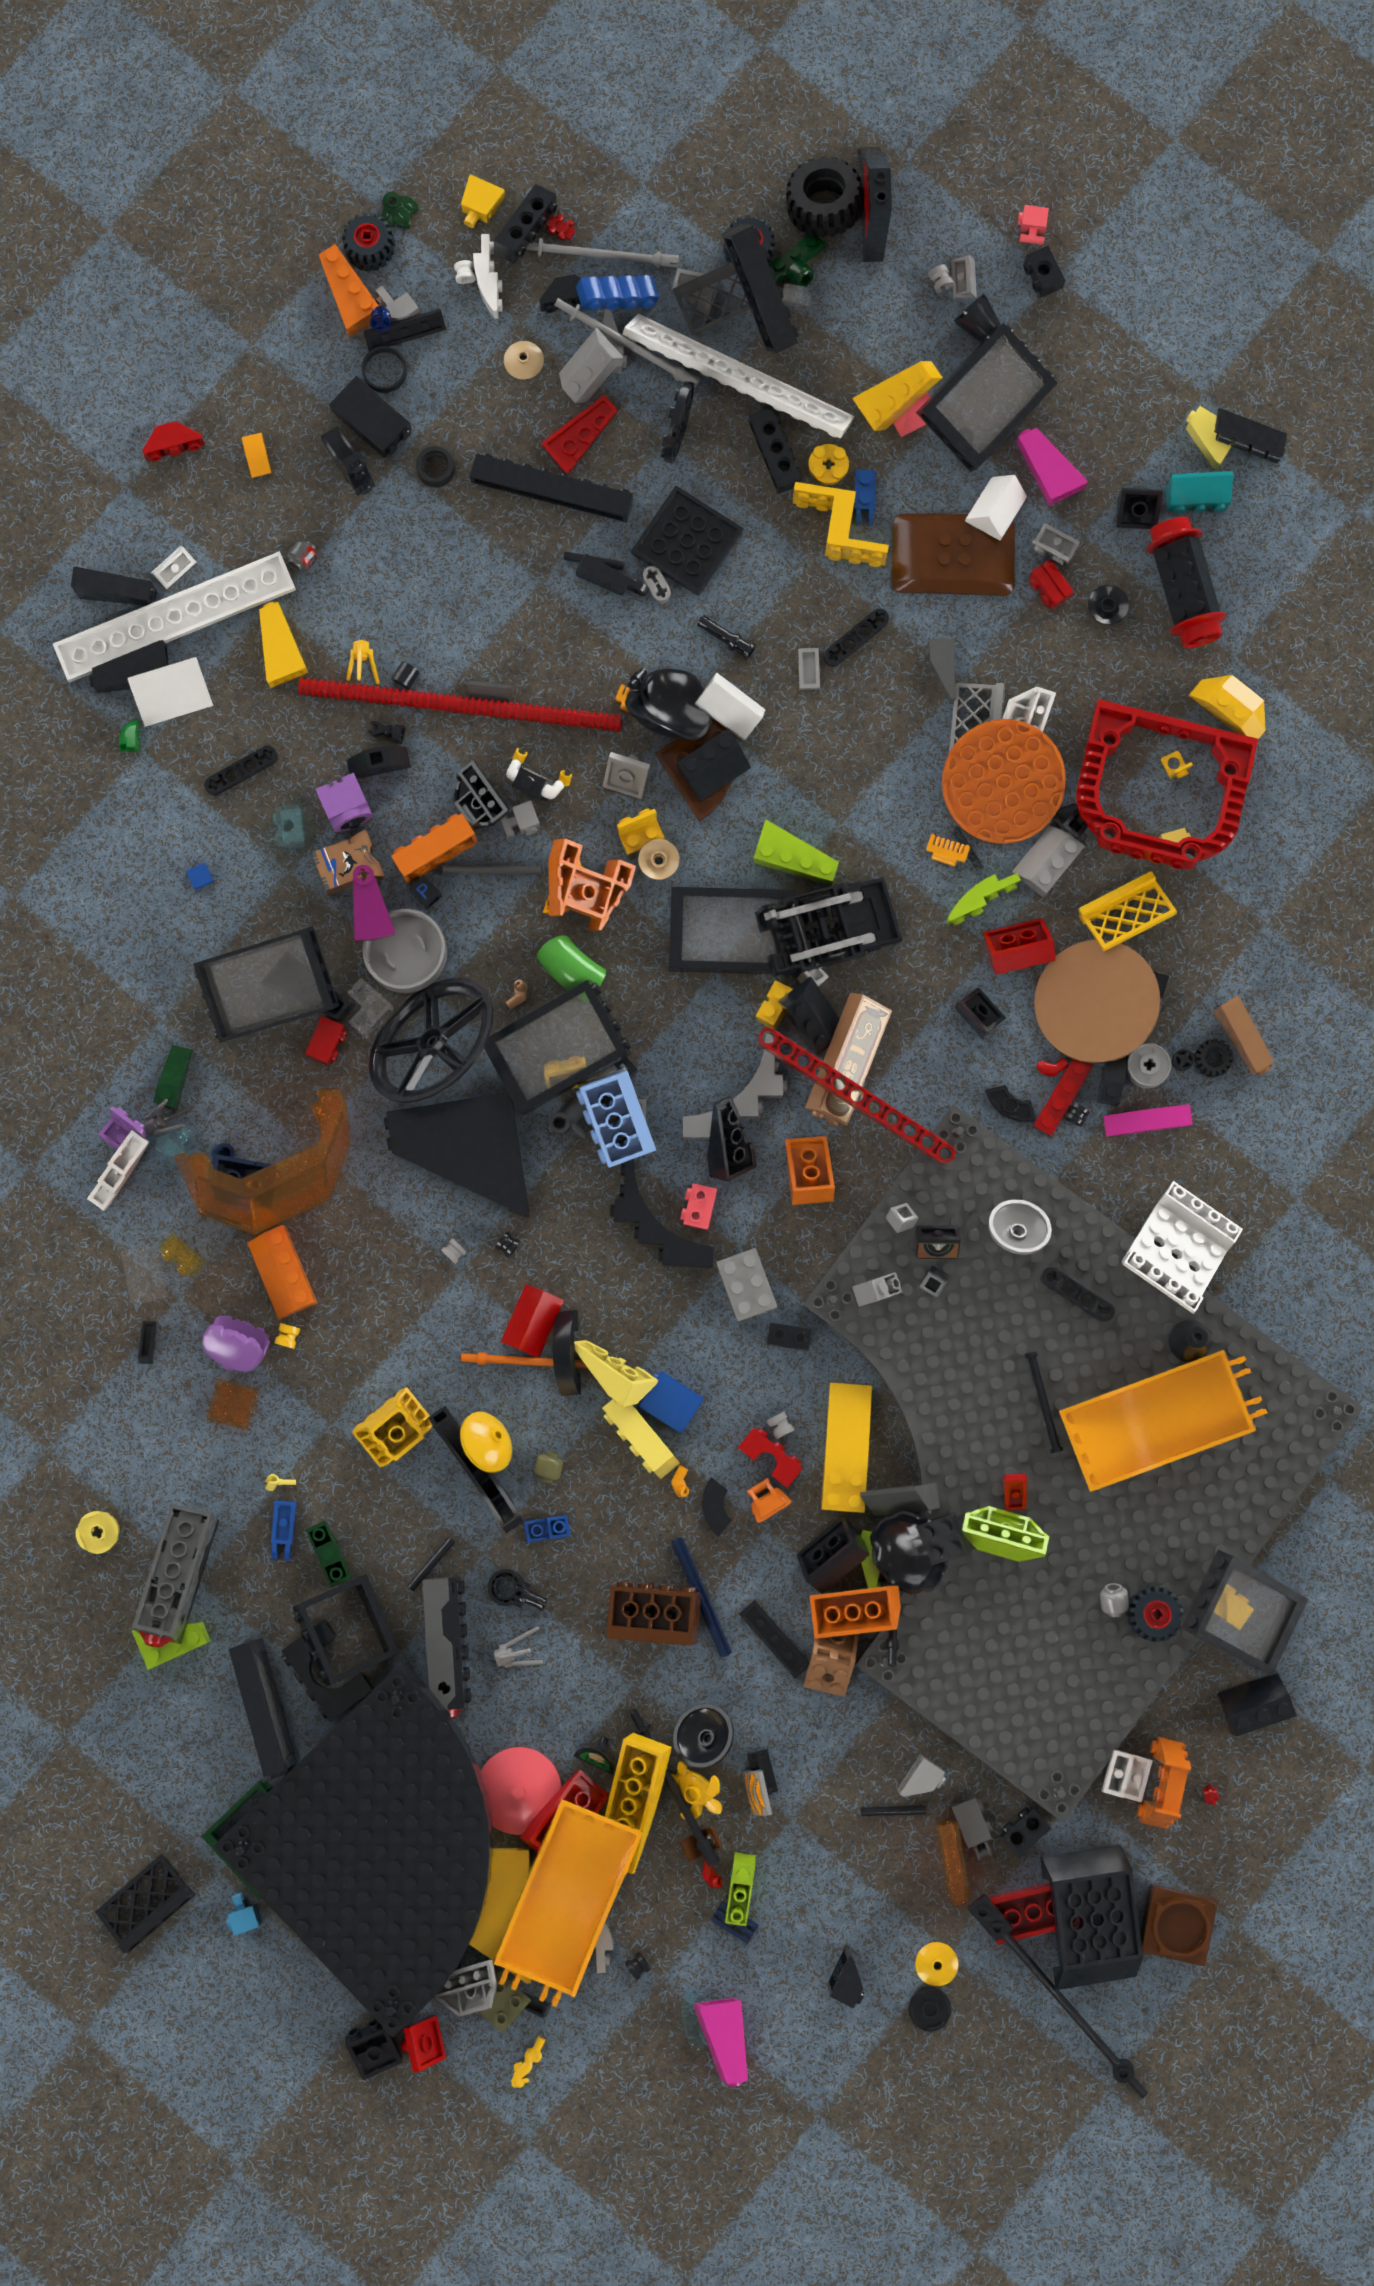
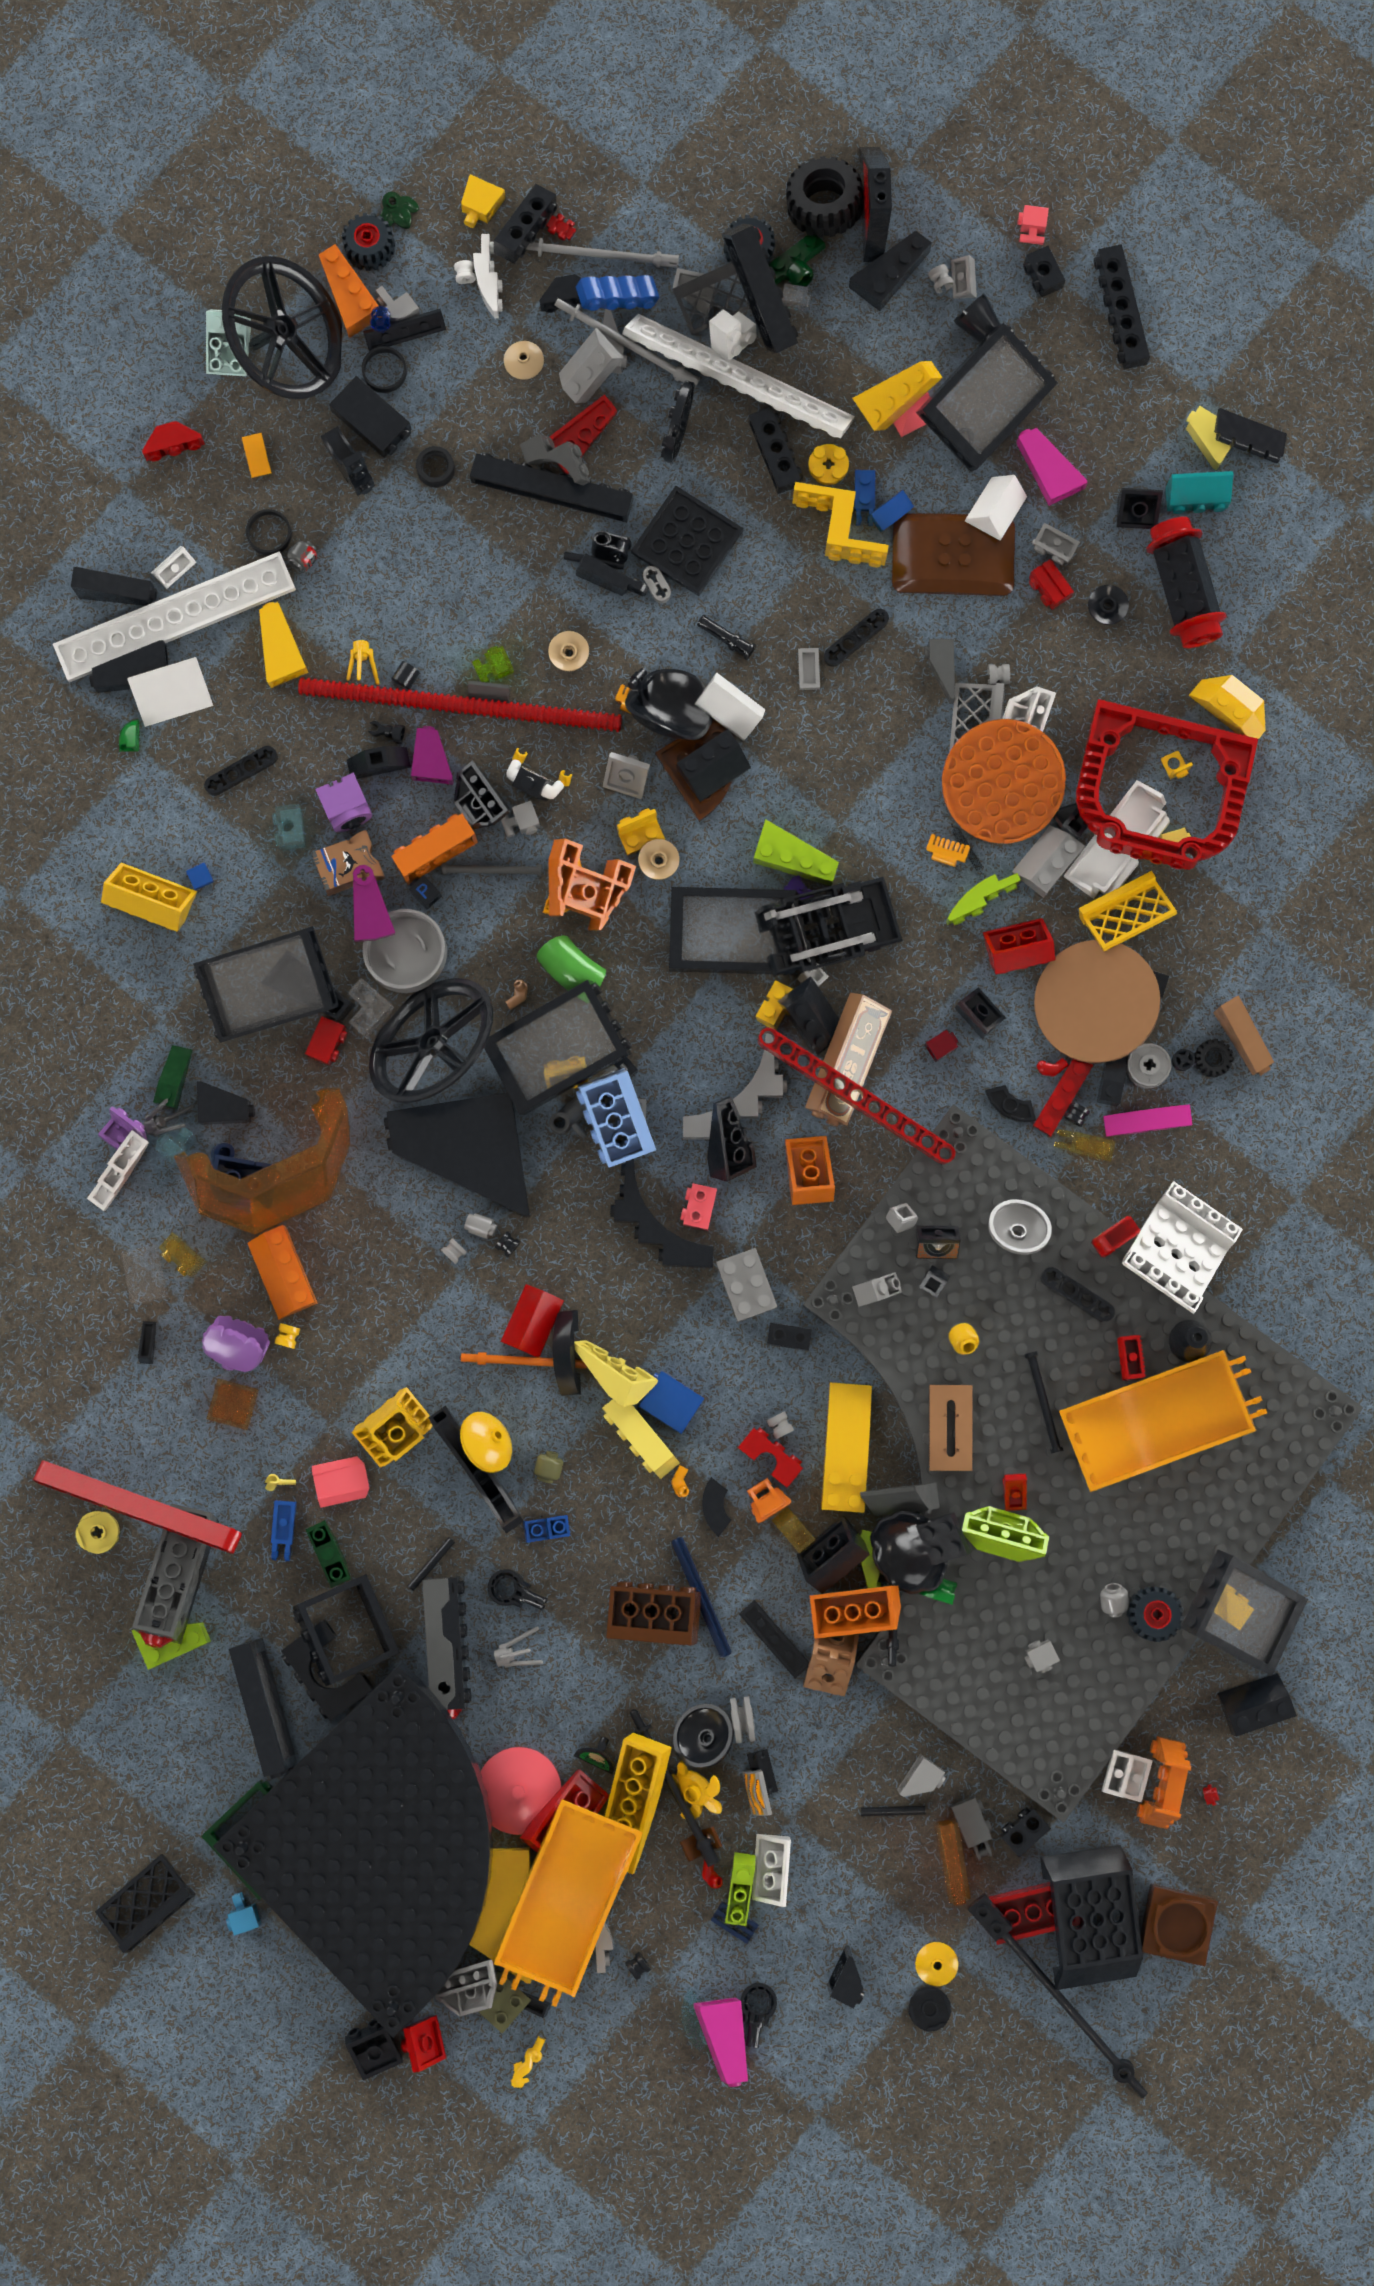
none -> beam [33,1460,242,1554]
none -> yellow slope [101,863,197,932]
none -> black slope [197,1081,255,1125]
none -> light aqua slope [206,309,251,376]
none -> black wheel [222,256,342,399]
none -> black tyre [246,509,292,556]
none -> coral slope [312,1456,369,1508]
none -> magenta slope [411,726,454,785]
none -> light grey brick [464,1213,497,1239]
none -> clear neon green brick [472,646,514,683]
none -> dark grey arch [520,434,590,486]
none -> tan dish [548,631,589,671]
none -> black piece [591,531,632,564]
none -> white brick [709,309,757,361]
none -> light grey wheel [730,1696,755,1744]
none -> black pin [740,1983,777,2048]
none -> white slope [752,1834,791,1907]
none -> clear yellow slope [771,1507,816,1553]
none -> dark purple piece [784,875,814,900]
none -> black wedge [849,231,932,311]
none -> blue slope [869,490,914,532]
none -> green brick [919,1579,957,1605]
none -> dark red brick [924,1029,958,1062]
none -> medium nougat piece [929,1385,972,1471]
none -> yellow head [948,1323,979,1355]
none -> light grey wheel [987,664,1010,685]
none -> light grey brick [1024,1639,1060,1673]
none -> clear yellow hinge [1054,1129,1115,1162]
none -> white slope [1064,780,1170,899]
none -> red animal [1091,1216,1140,1258]
none -> black brick [1094,244,1150,369]
none -> red brick [1117,1335,1146,1381]

